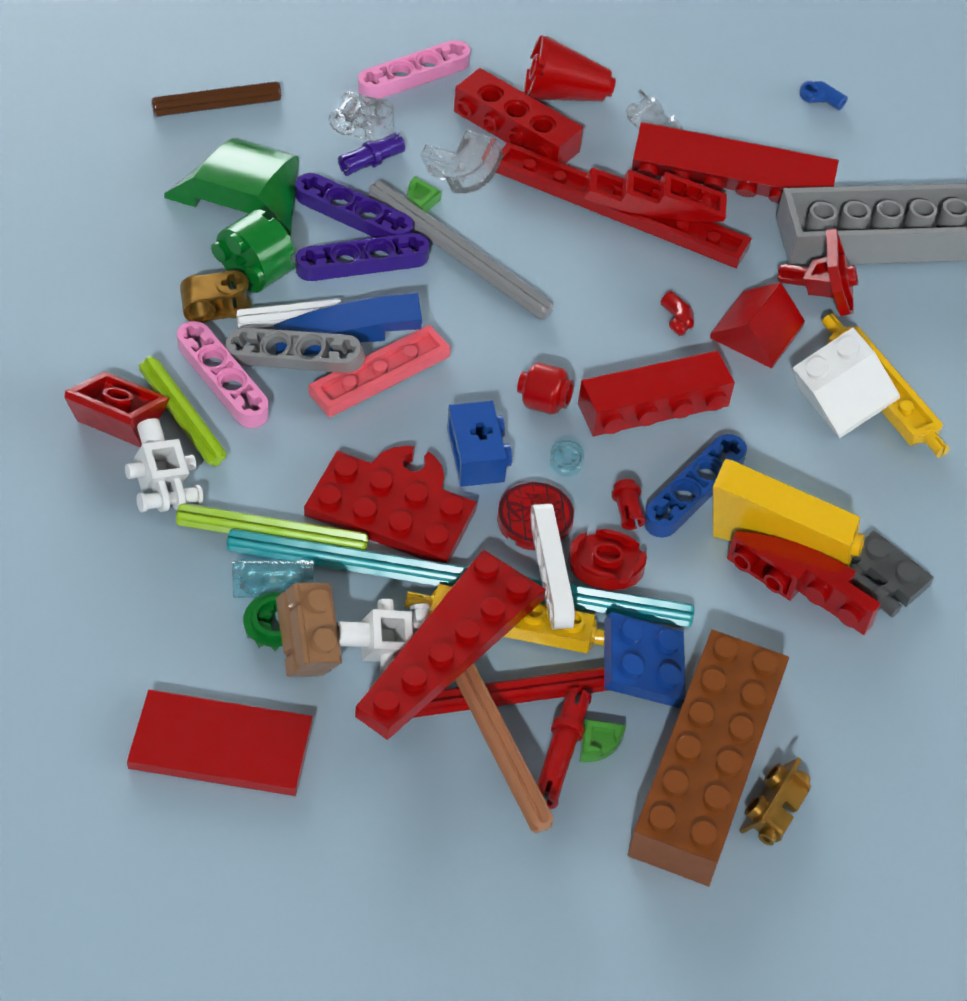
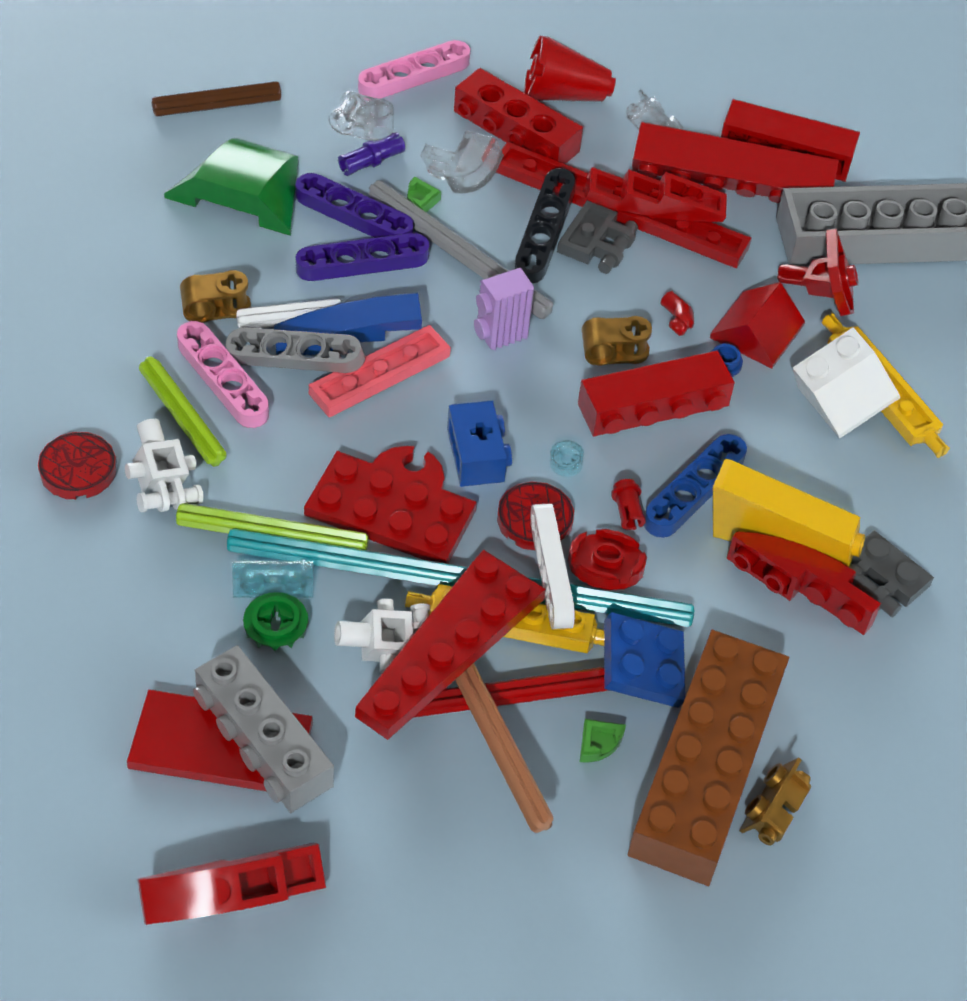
red slope [64,371,169,447] -> none
green brick [211,210,296,293] -> none
medium nougat brick [276,583,342,677] -> none
red head [517,363,574,414] -> none
red pin [537,687,592,809] -> none
blue arm [800,81,848,110] -> none
none -> red tile [38,432,116,500]
none -> red slope [137,842,326,925]
none -> light grey brick [193,645,334,813]
none -> lavender brick [474,268,534,350]
none -> black beam [515,168,575,284]
none -> dark grey plate [557,201,638,274]
none -> pearl gold piece [581,316,652,366]
none -> blue plate [710,344,743,377]
none -> red brick [721,99,860,182]

